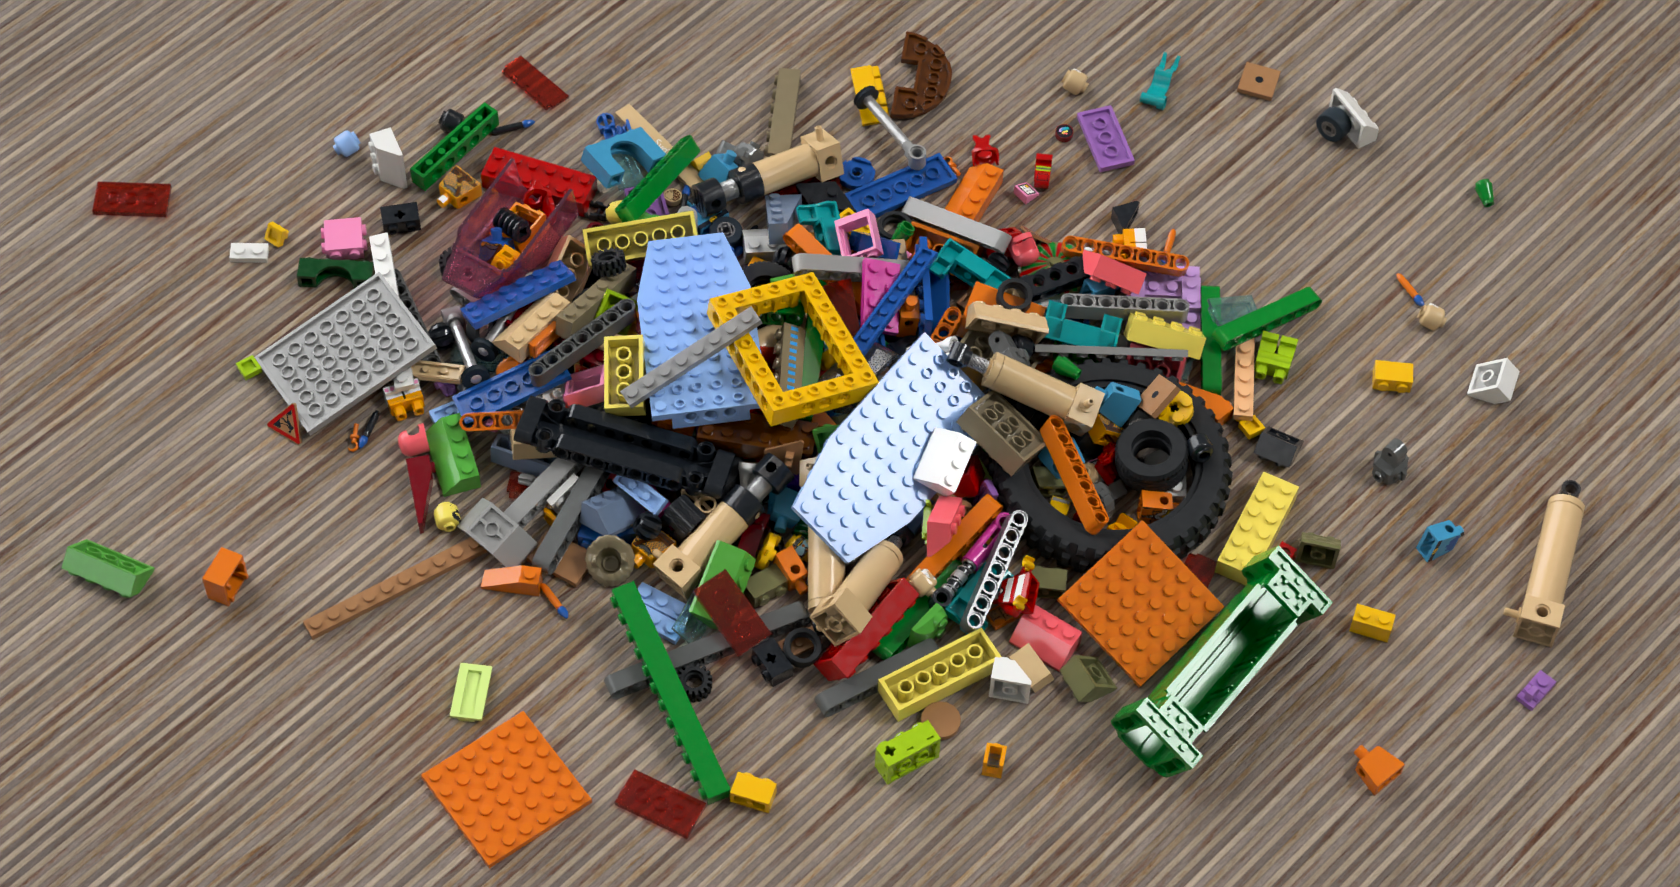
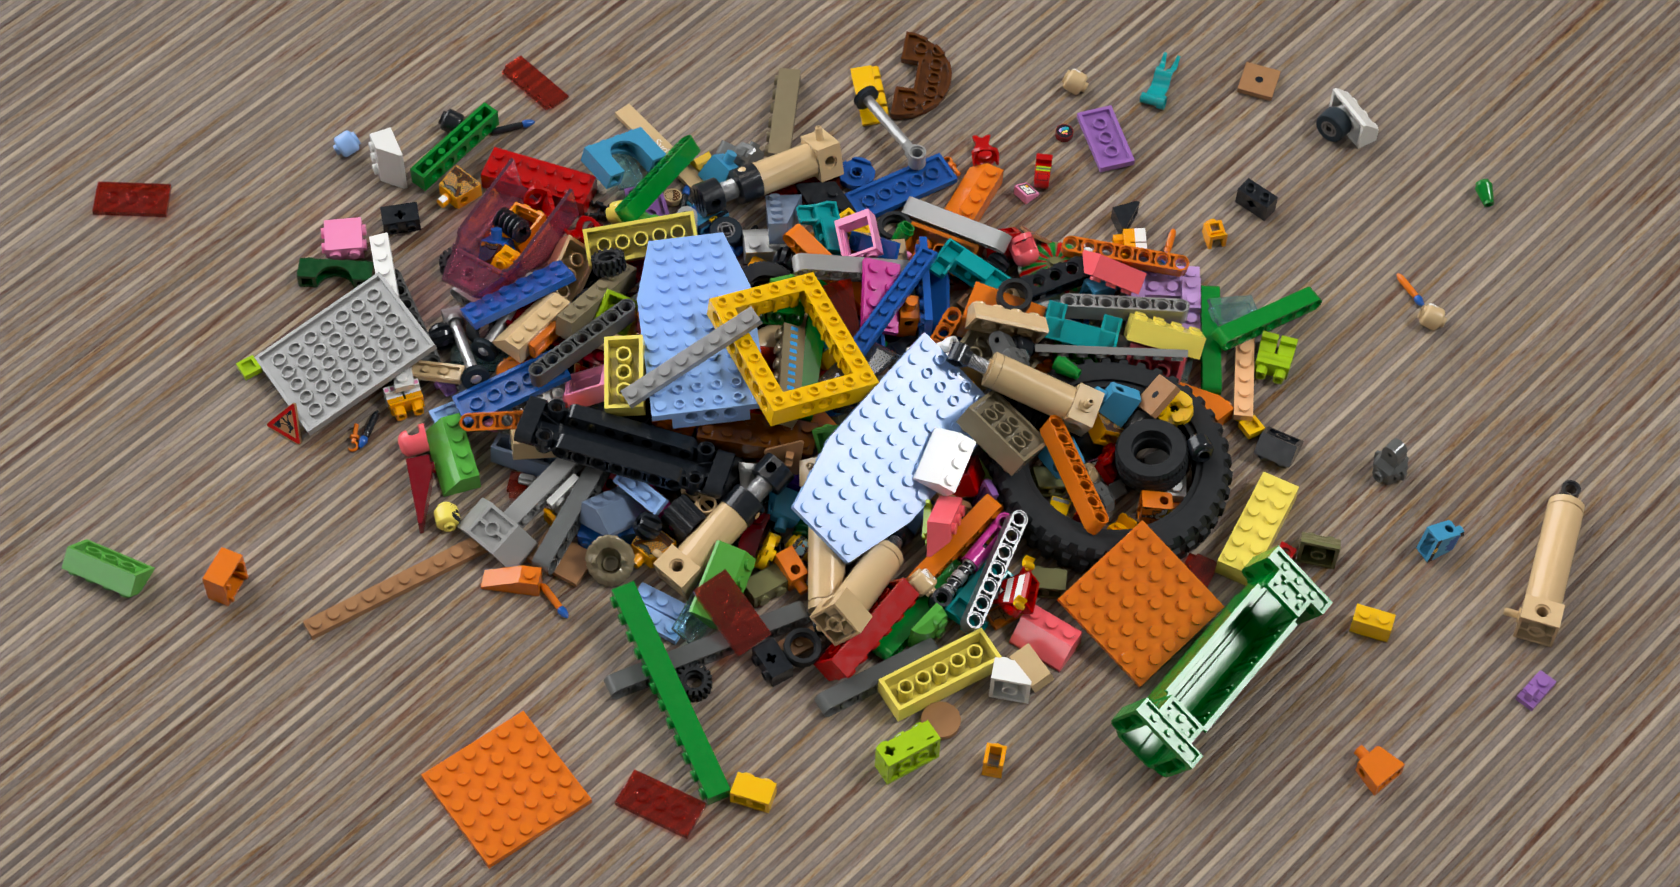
white plate [229,243,269,263] -> none
yellow tile [264,221,289,248] -> none
yellowish green piece [450,663,492,722] -> none
blue piece [596,113,631,140] -> none
olive slope [1060,655,1117,702] -> none
yellow brick [1372,360,1413,393] -> none
white slope [1467,358,1520,404] -> none
none -> red hair [564,216,601,244]
none -> light orange window [1202,219,1228,249]
none -> black brick [1235,178,1278,221]

